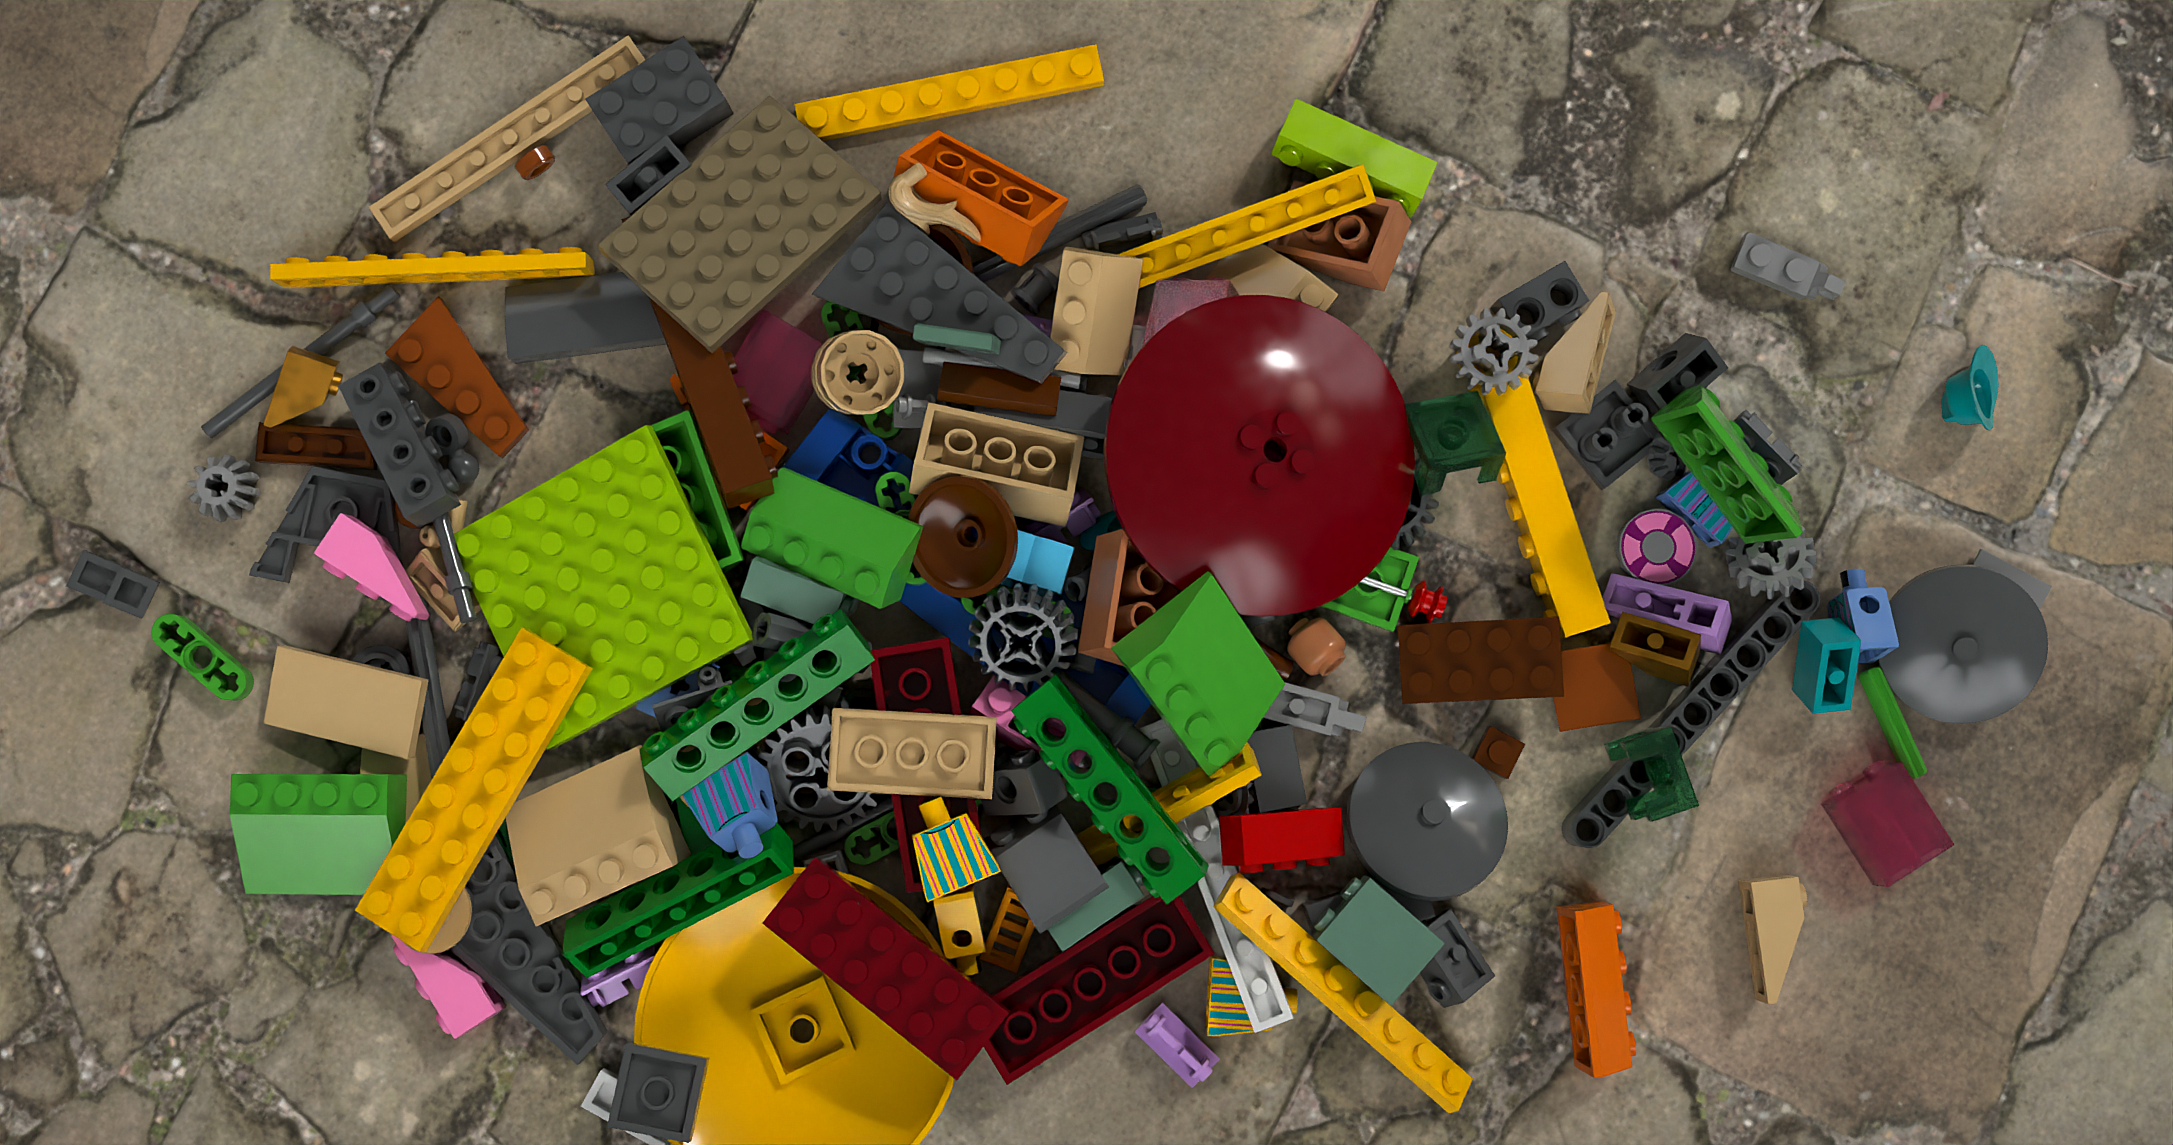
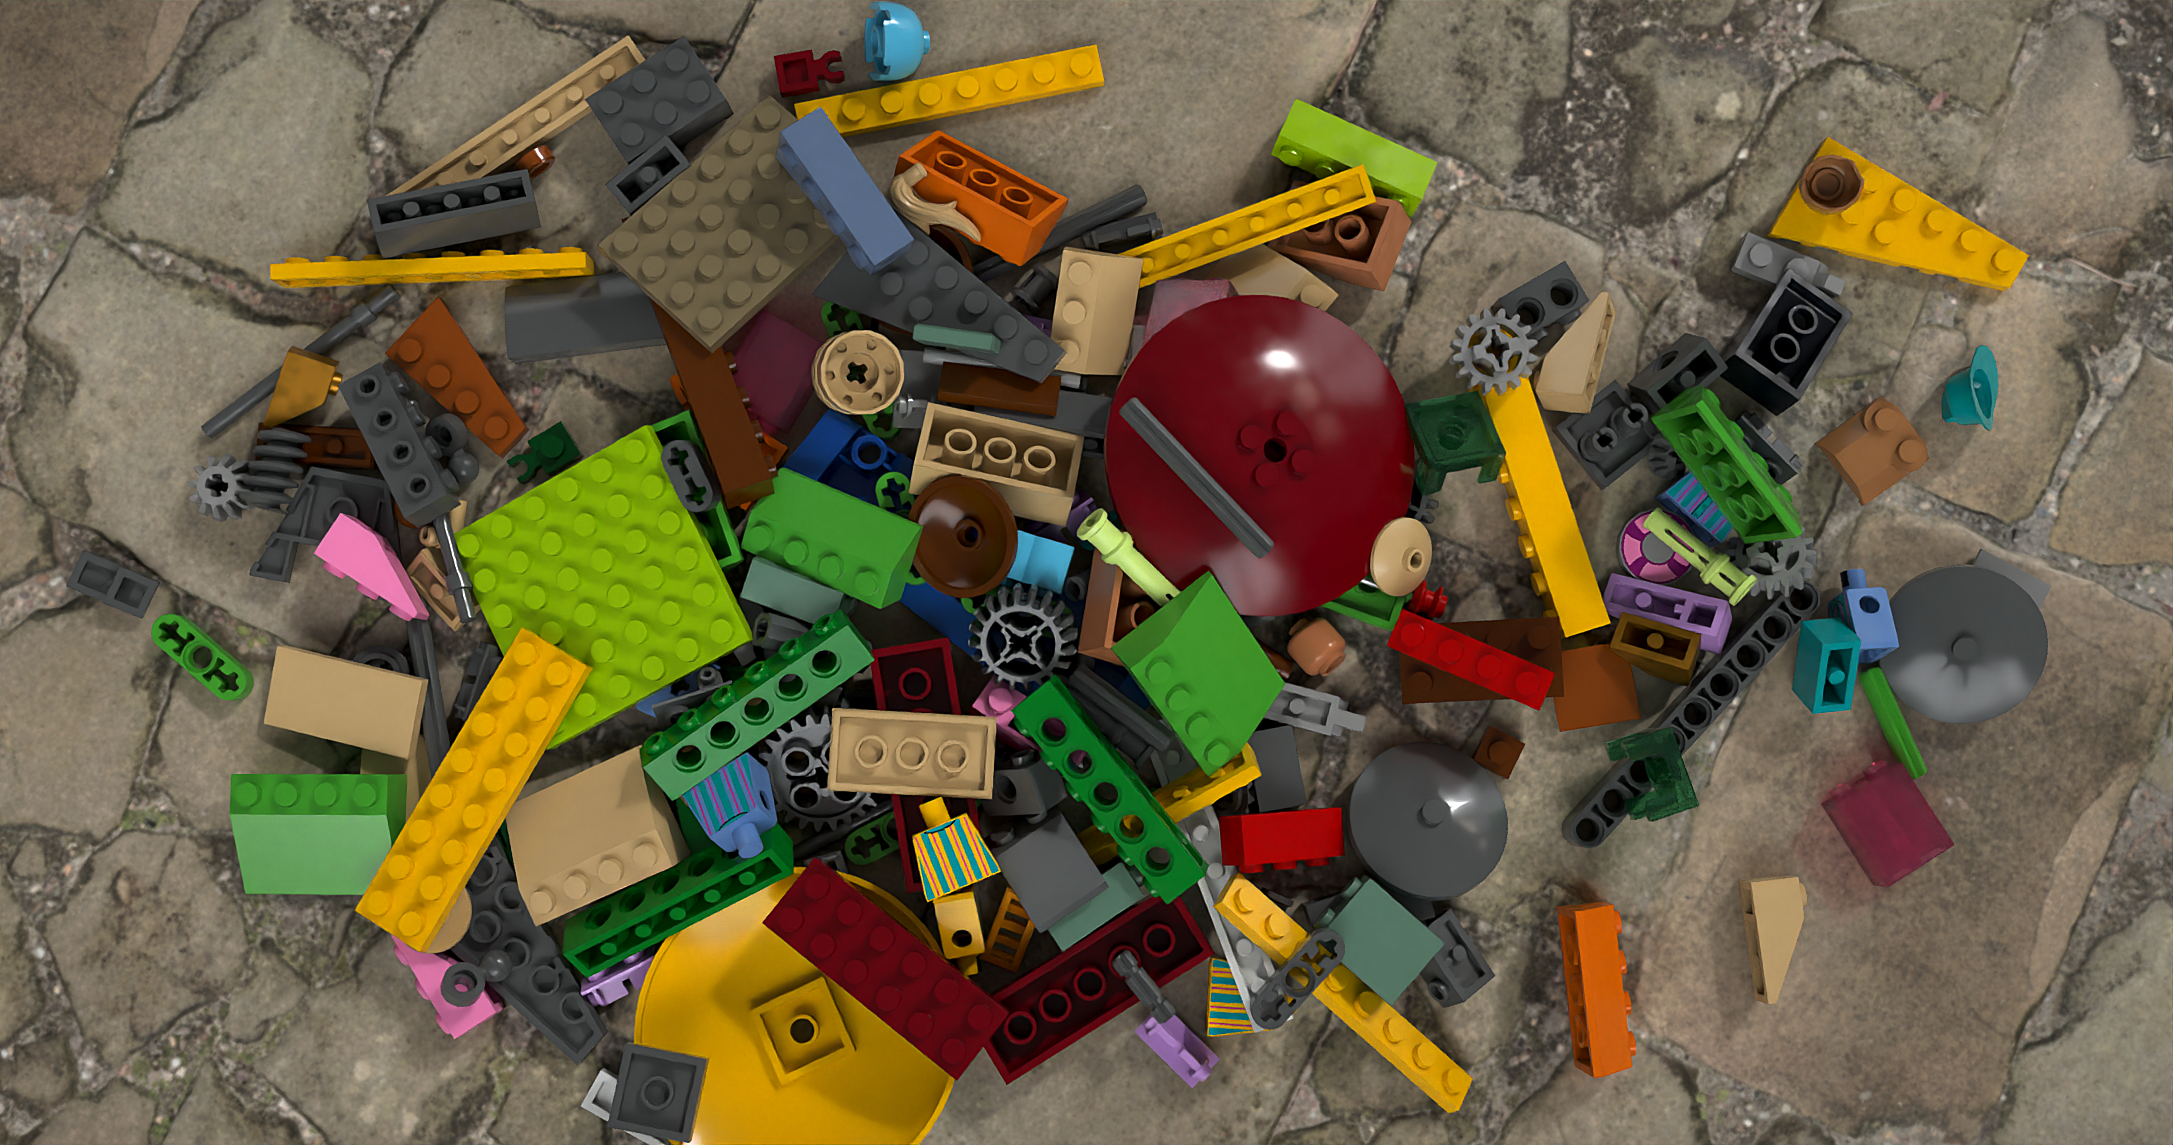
none -> dark grey piece [239,427,313,515]
none -> dark grey brick [367,169,541,258]
none -> dark grey plate [440,949,513,1007]
none -> dark green plate [507,421,584,485]
none -> dark grey beam [661,440,721,512]
none -> dark red plate [774,49,845,98]
none -> sand blue wedge [776,107,914,276]
none -> medium azure cylinder [864,1,930,81]
none -> dark grey axle [1069,664,1175,752]
none -> yellowish green pin [1077,508,1181,608]
none -> dark grey axle [1112,950,1176,1024]
none -> dark grey axle [1119,398,1274,559]
none -> dark grey beam [1250,928,1345,1030]
none -> tan dish [1370,517,1432,596]
none -> red brick [1386,609,1556,711]
none -> yellowish green pin [1642,507,1757,606]
none -> black slope [1720,268,1853,416]
none -> yellow wing [1766,137,2029,291]
none -> medium nougat hair [1799,154,1864,215]
none -> medium nougat slope [1814,396,1929,506]

